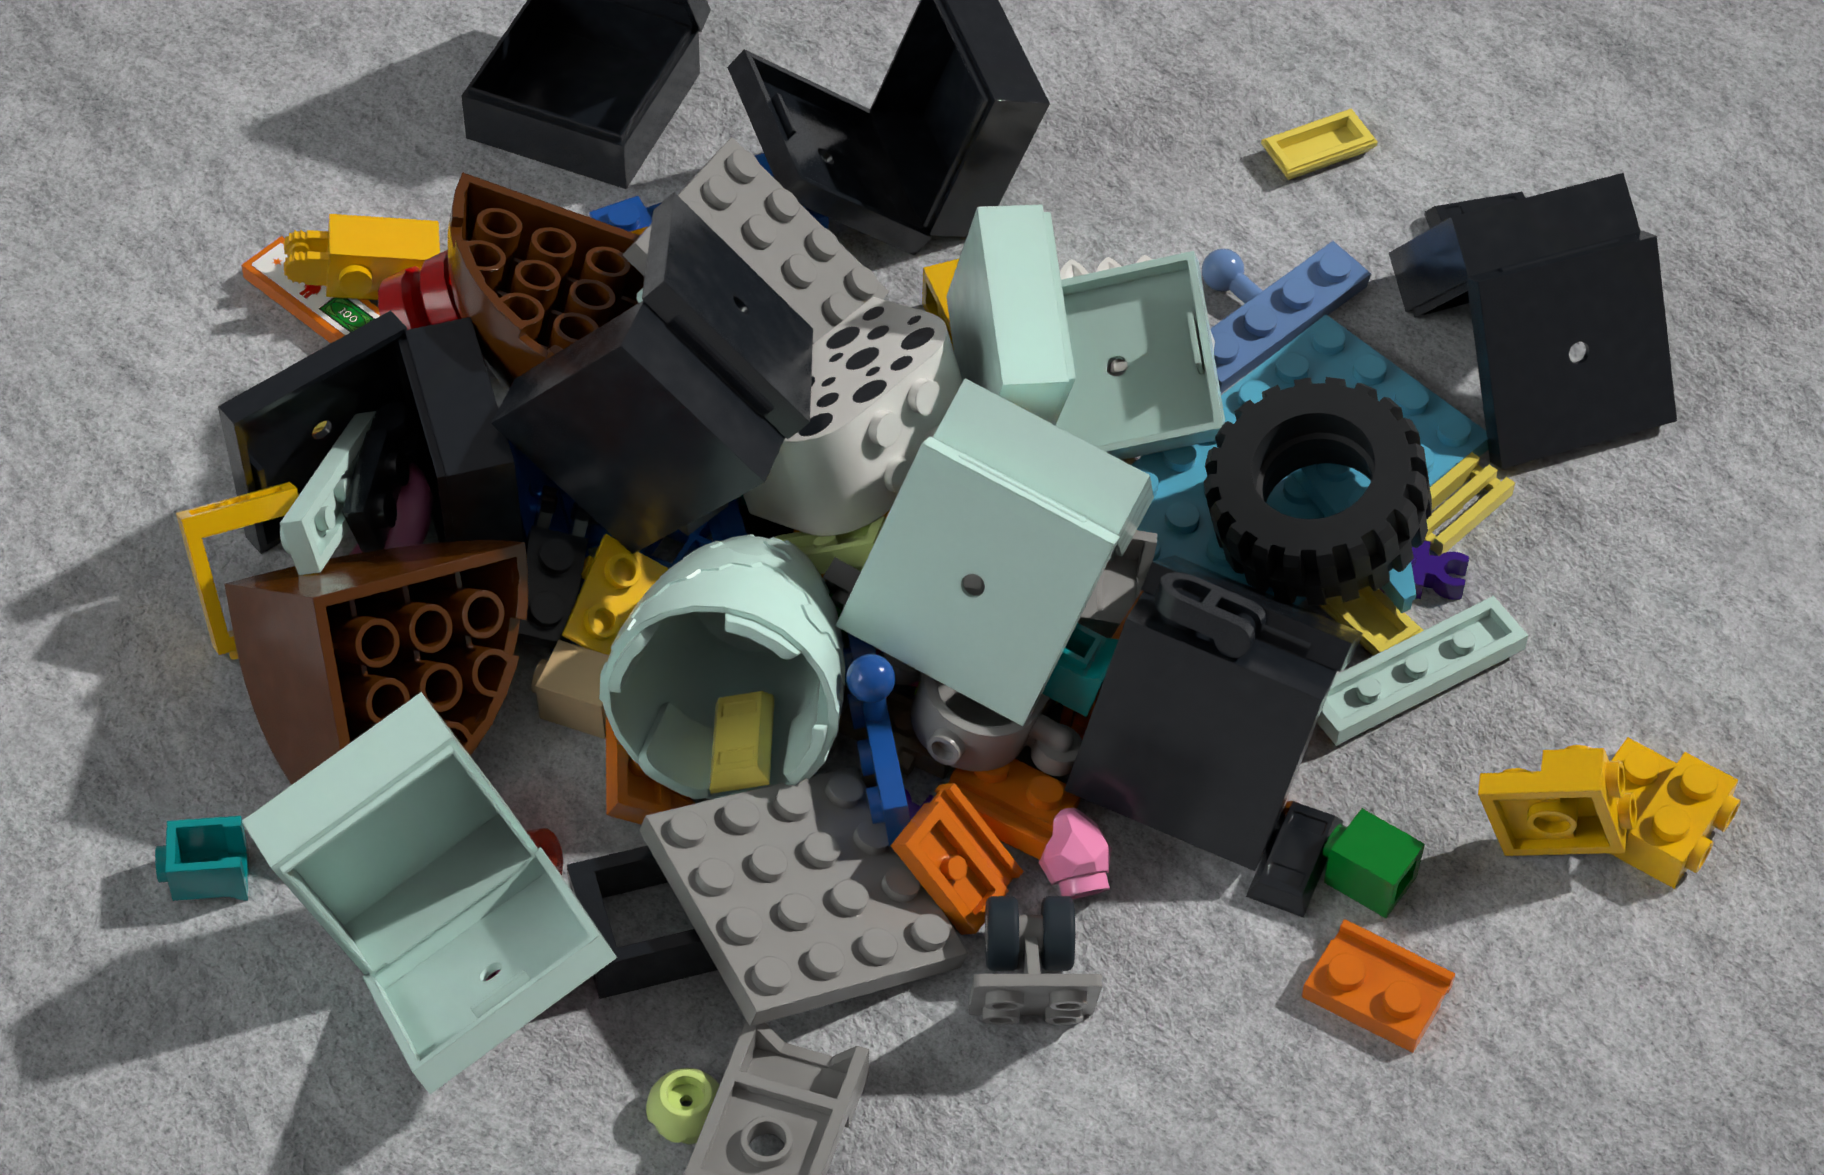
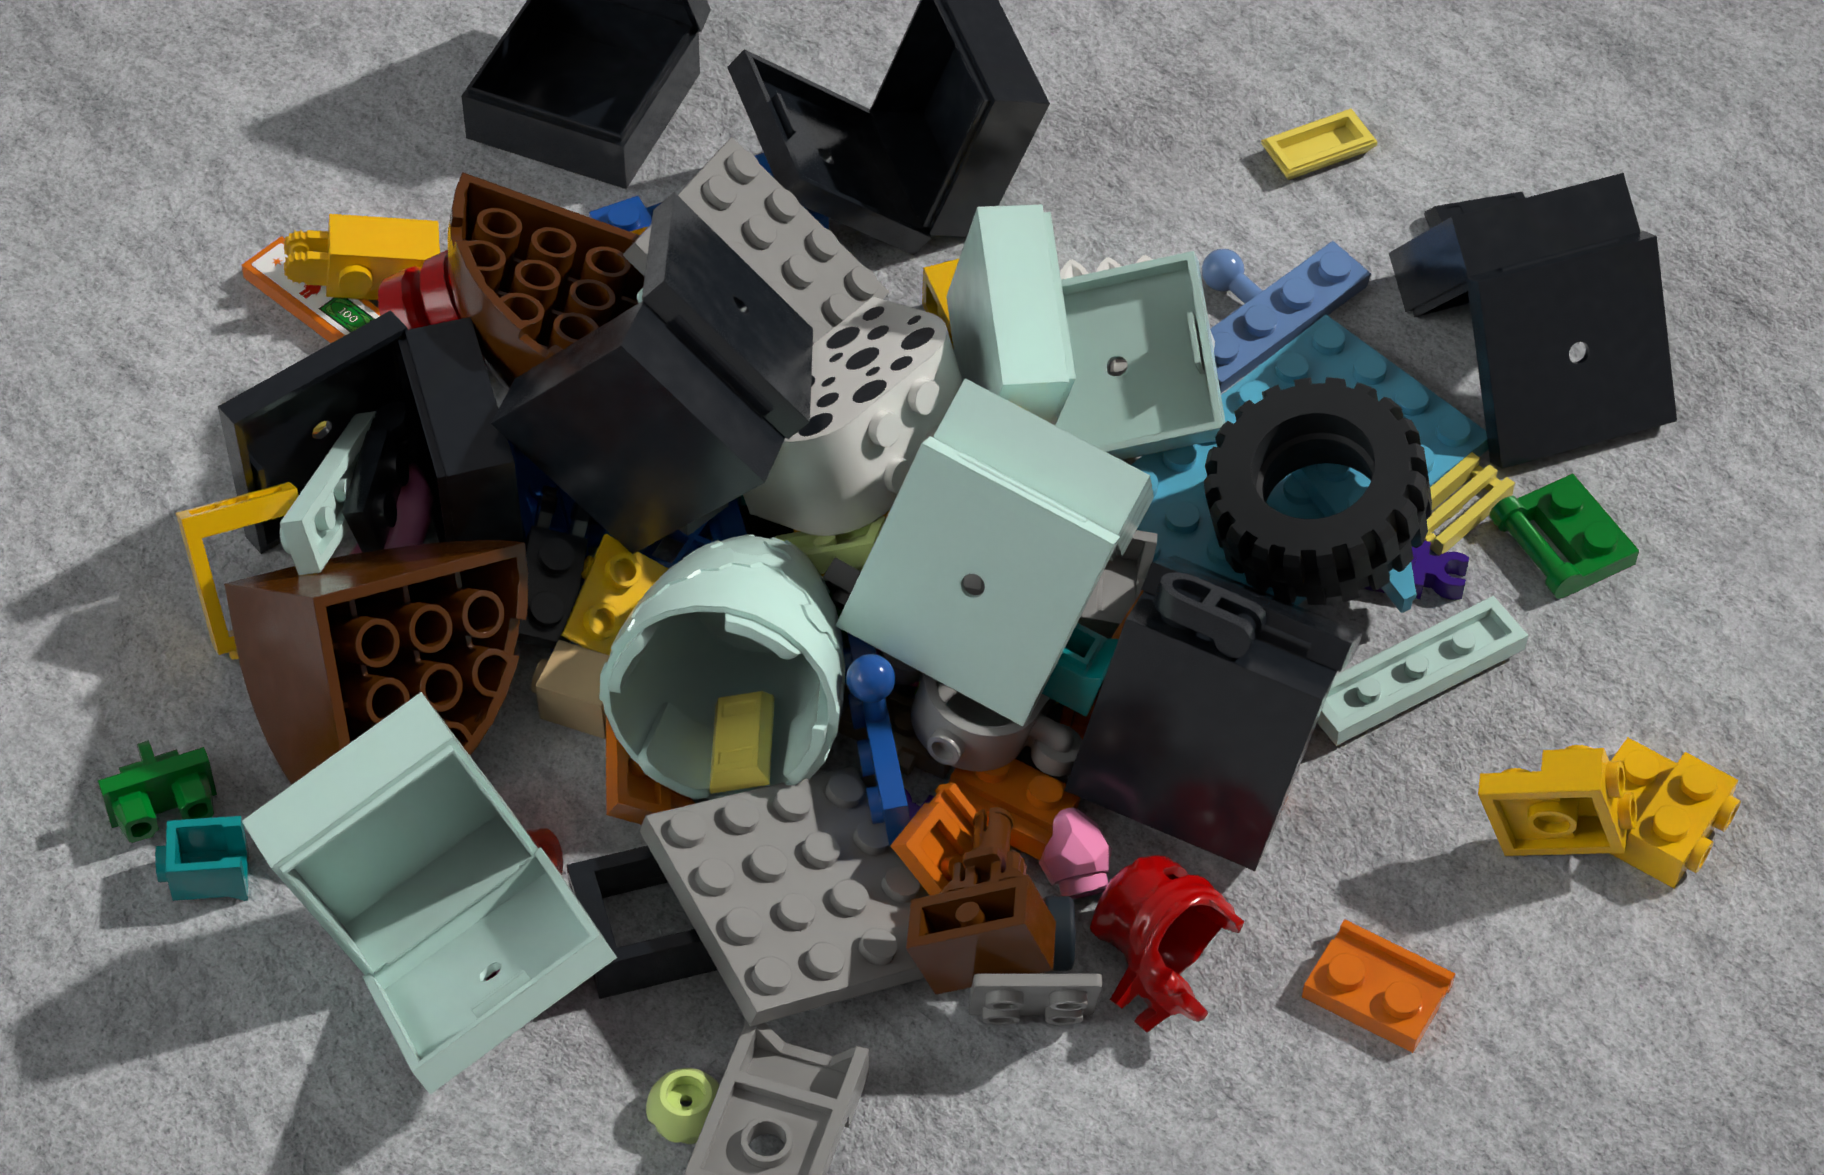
black tile [1246,801,1343,918] -> none
light yellow tile [1318,586,1424,656] -> none
green brick [1323,808,1425,918] -> none
none -> green hips [98,740,217,843]
none -> reddish brown brick [906,807,1056,995]
none -> red piece [1090,855,1244,1032]
none -> green plate [1489,473,1639,599]

